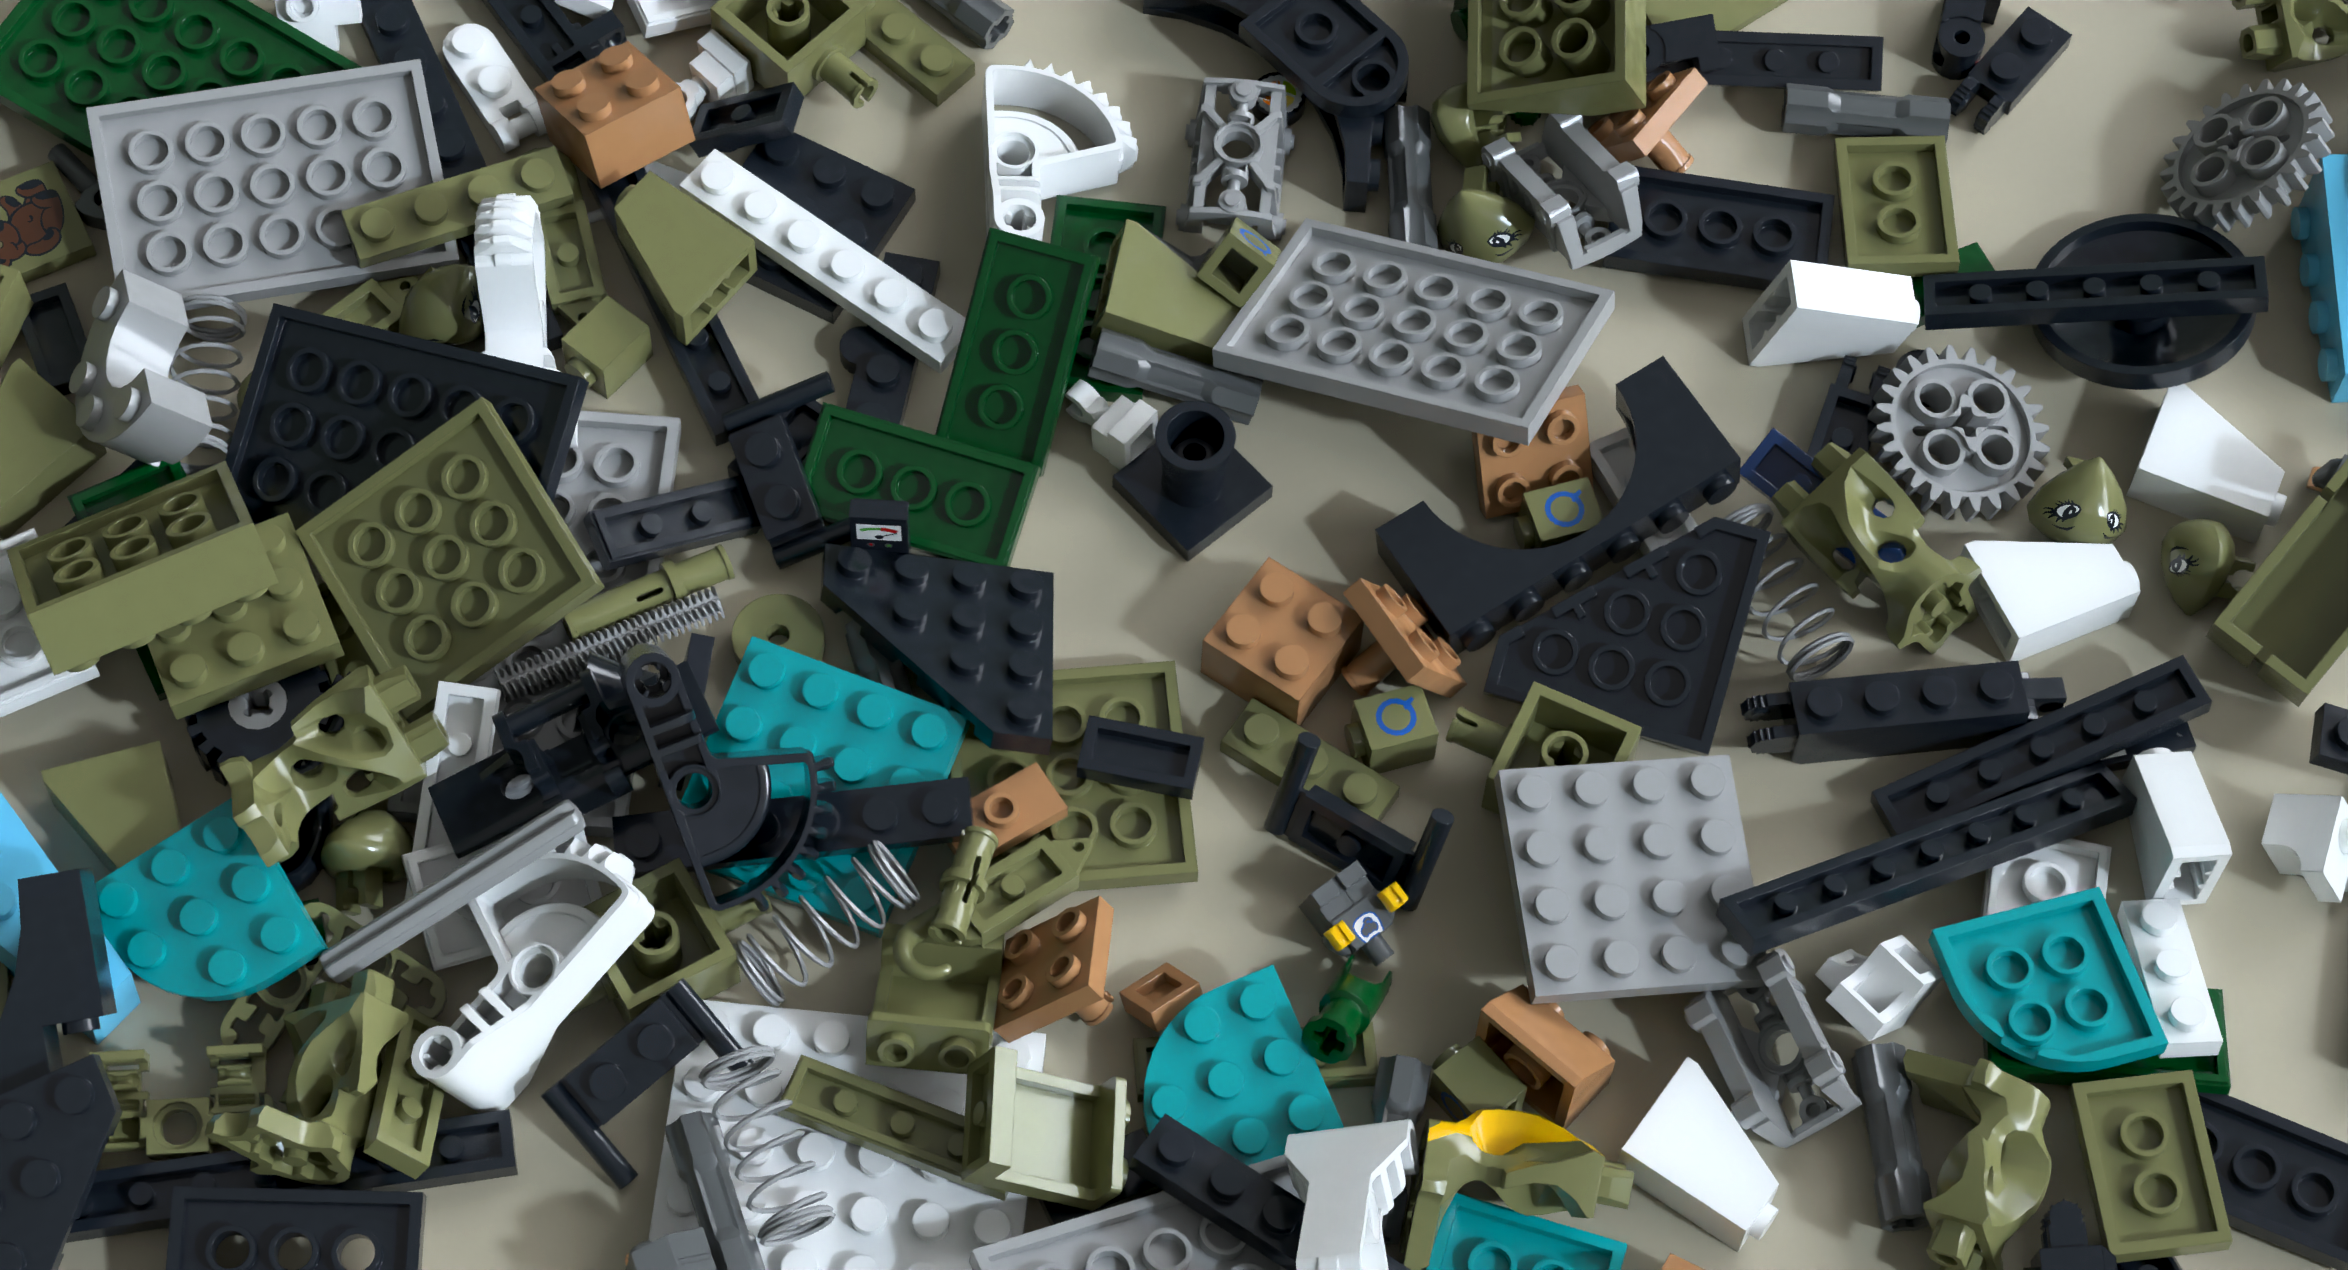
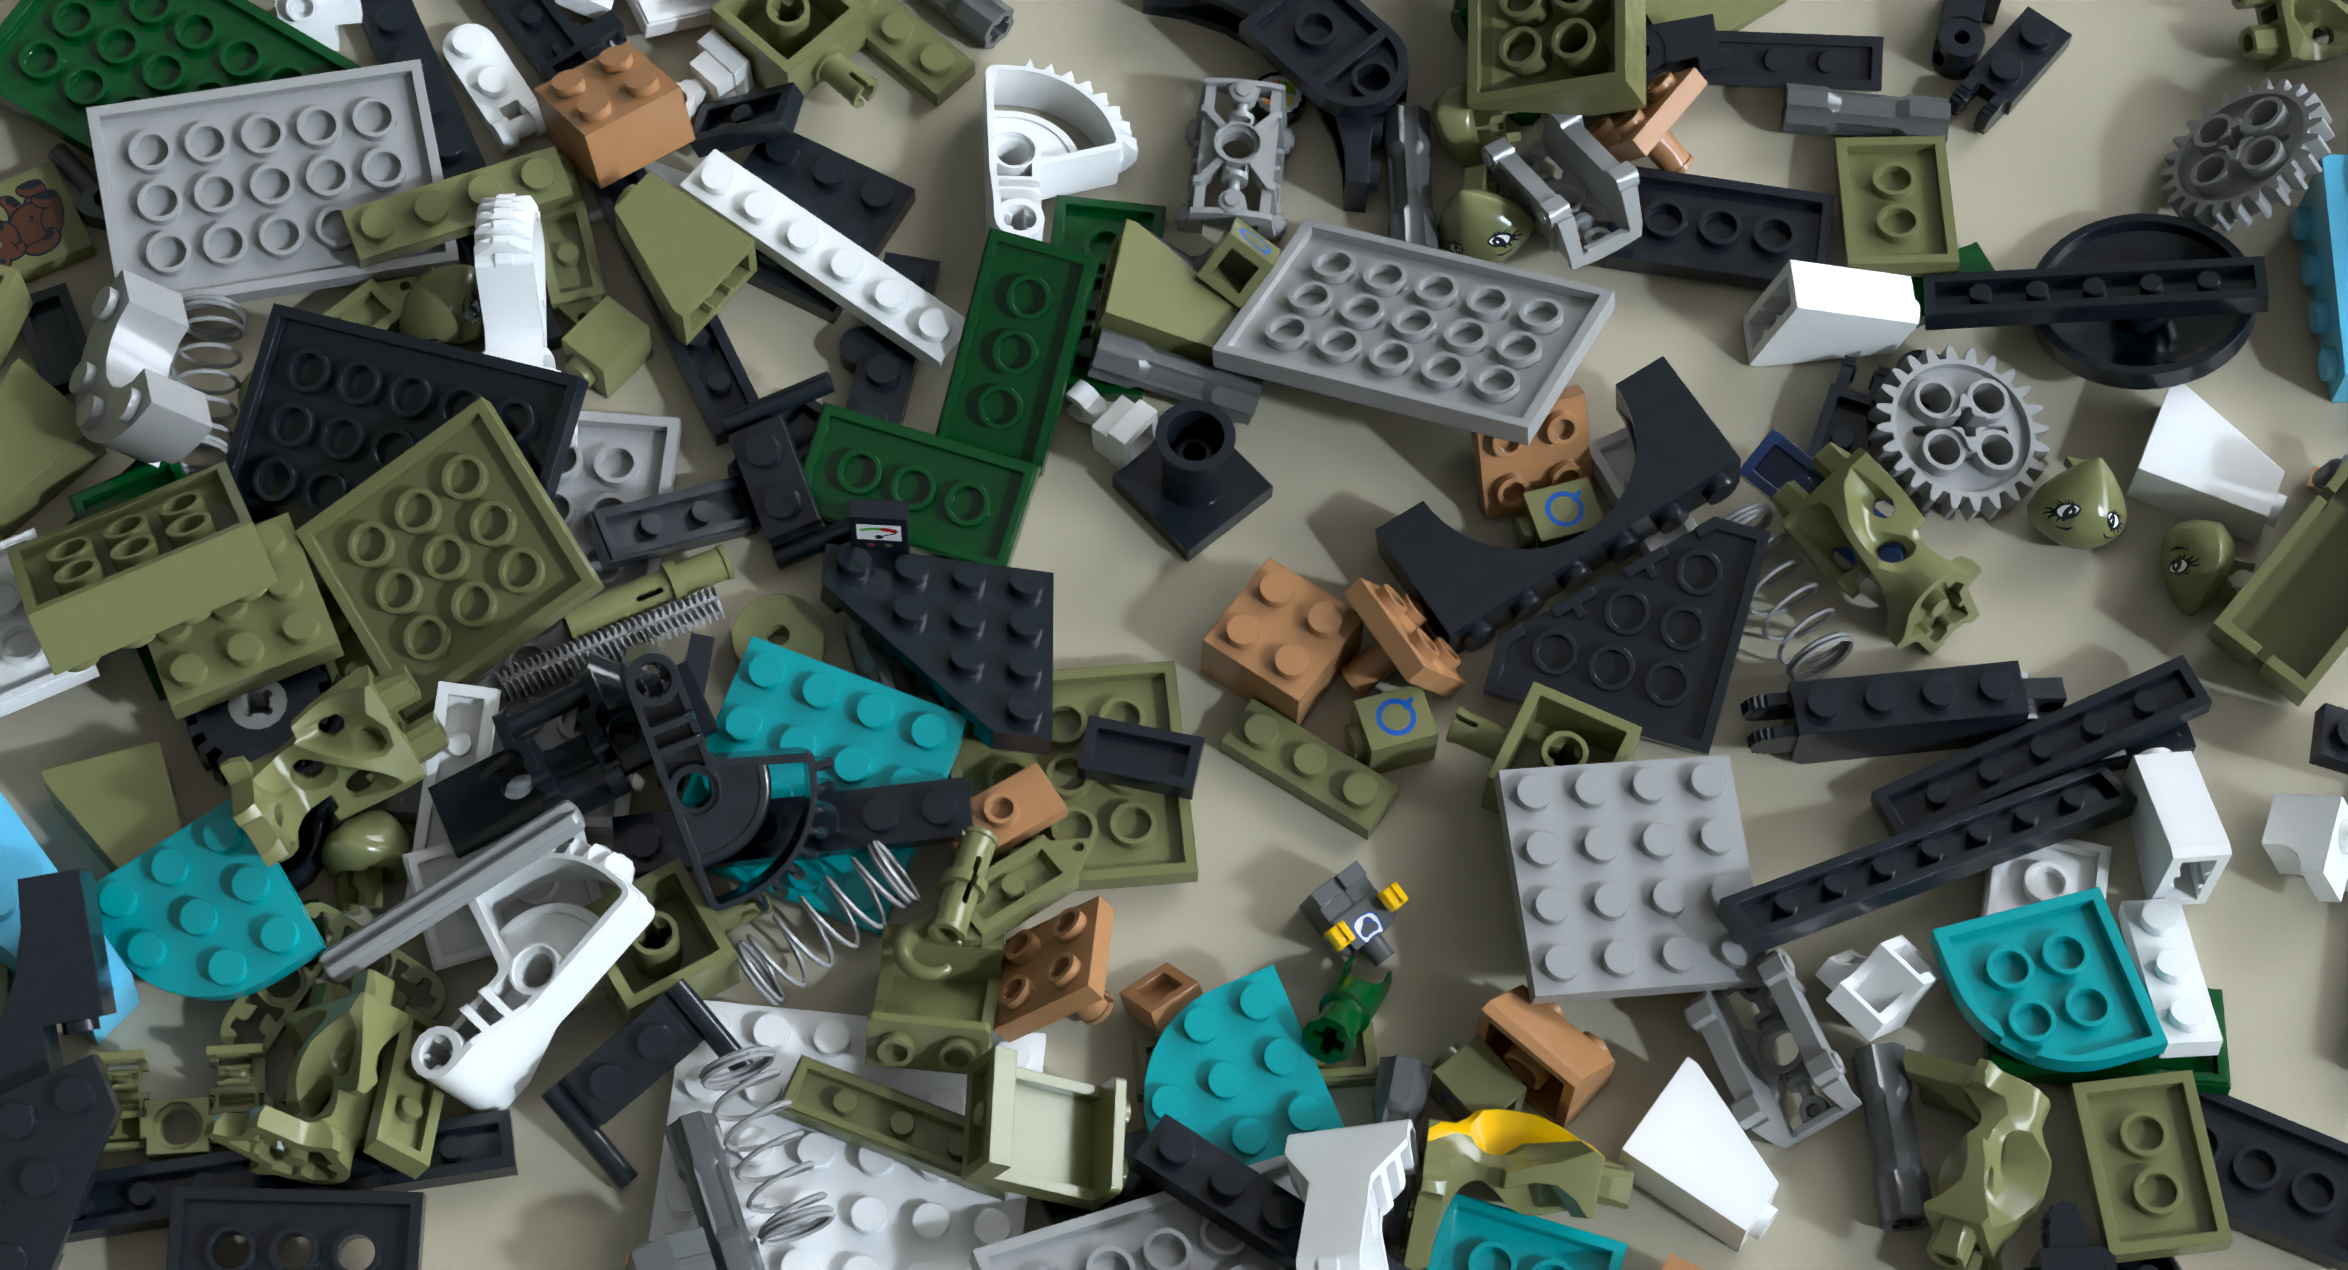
black plate [1264,732,1454,911] -> none
white slope [1960,540,2141,662] -> none

